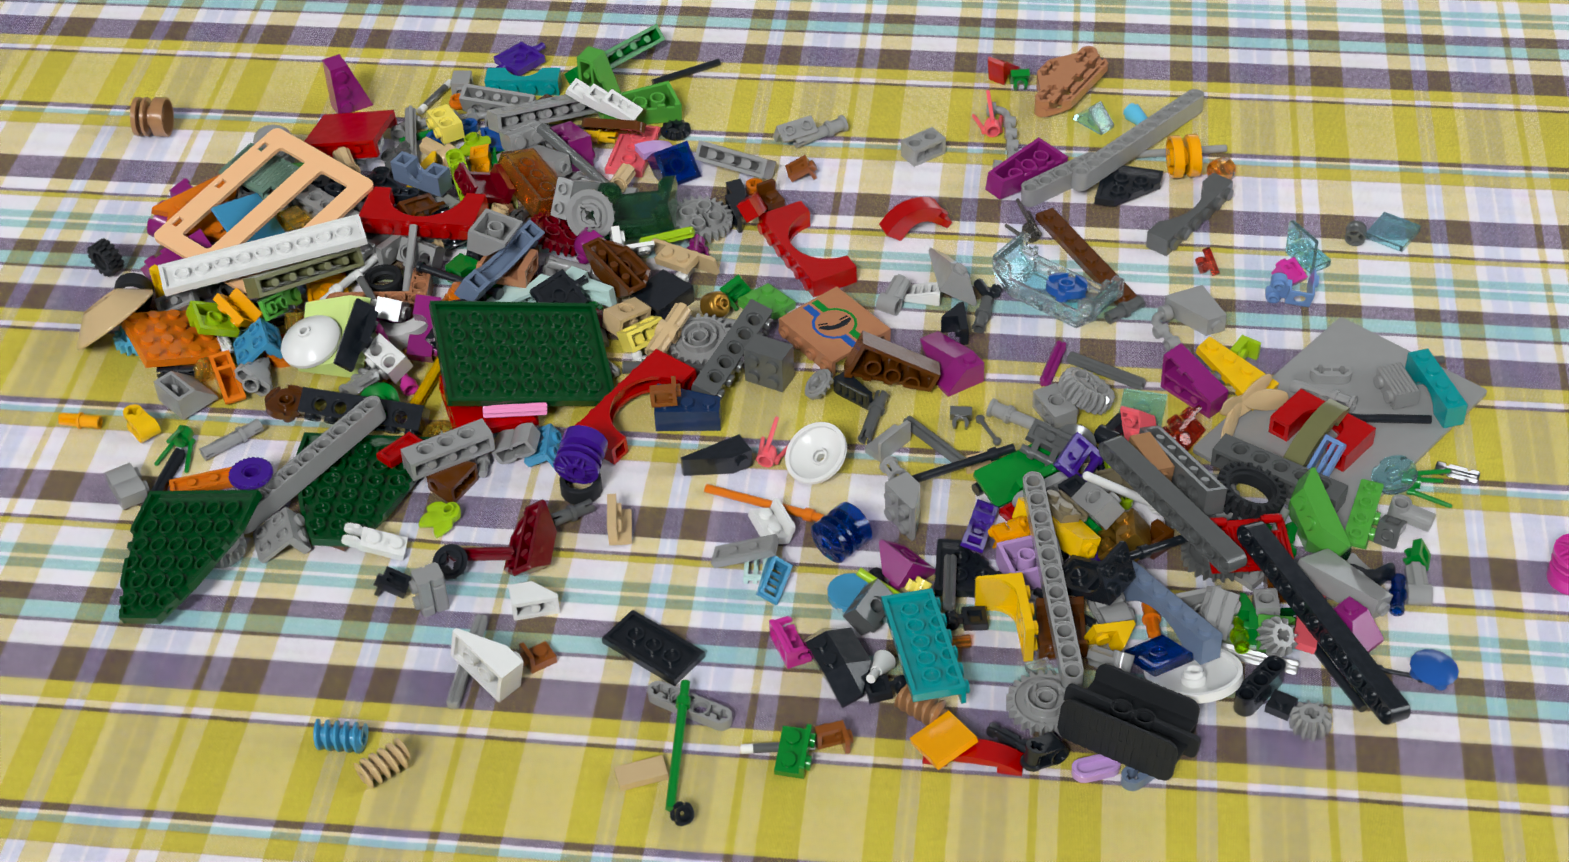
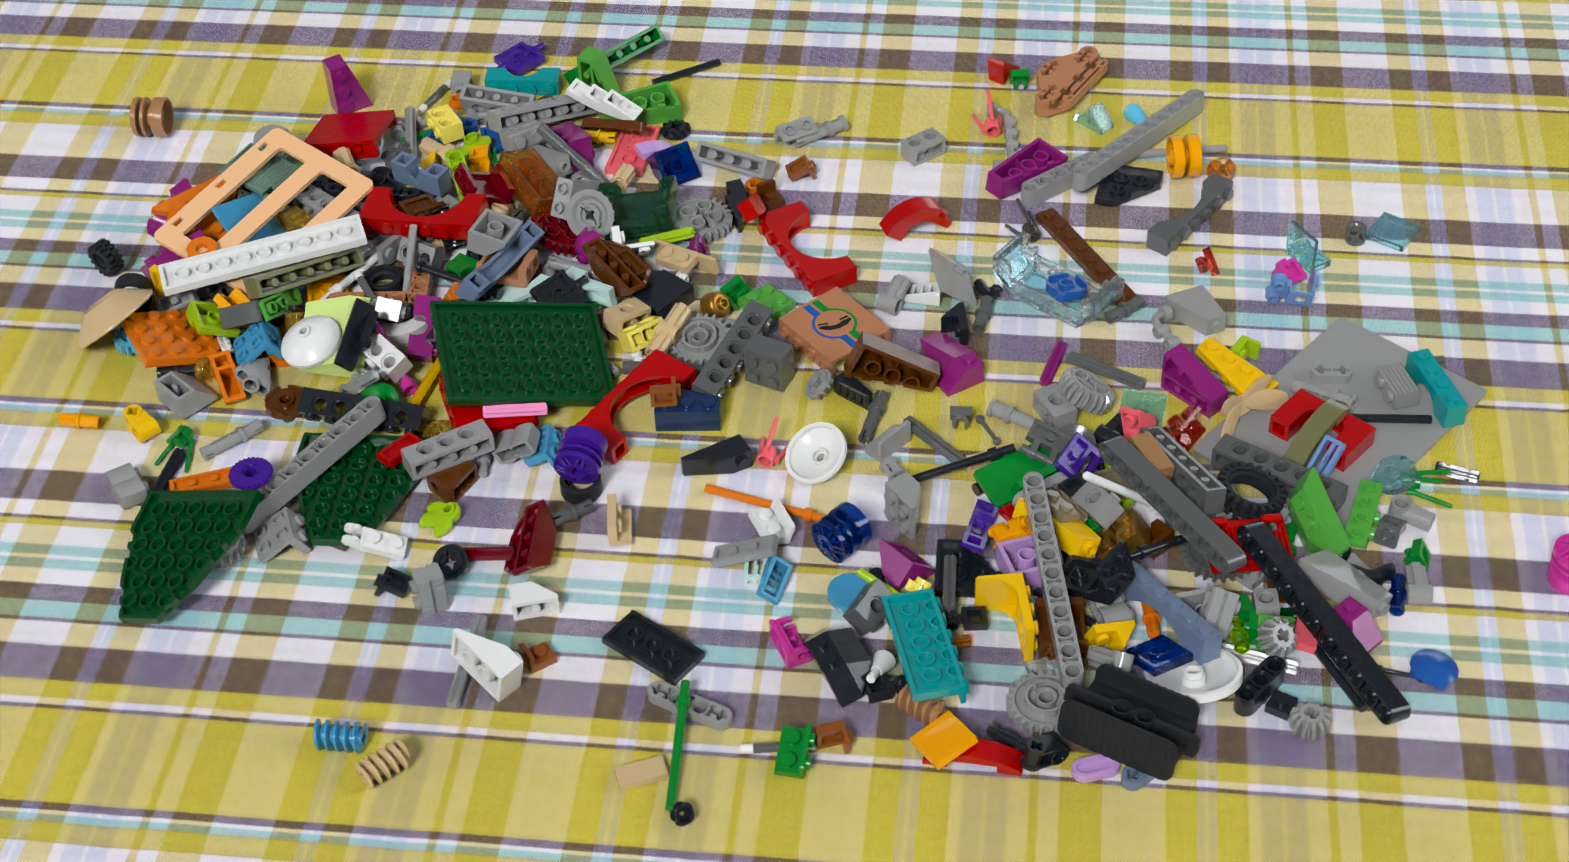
none -> orange piece [186,236,218,257]
none -> dark grey slope [218,300,263,329]

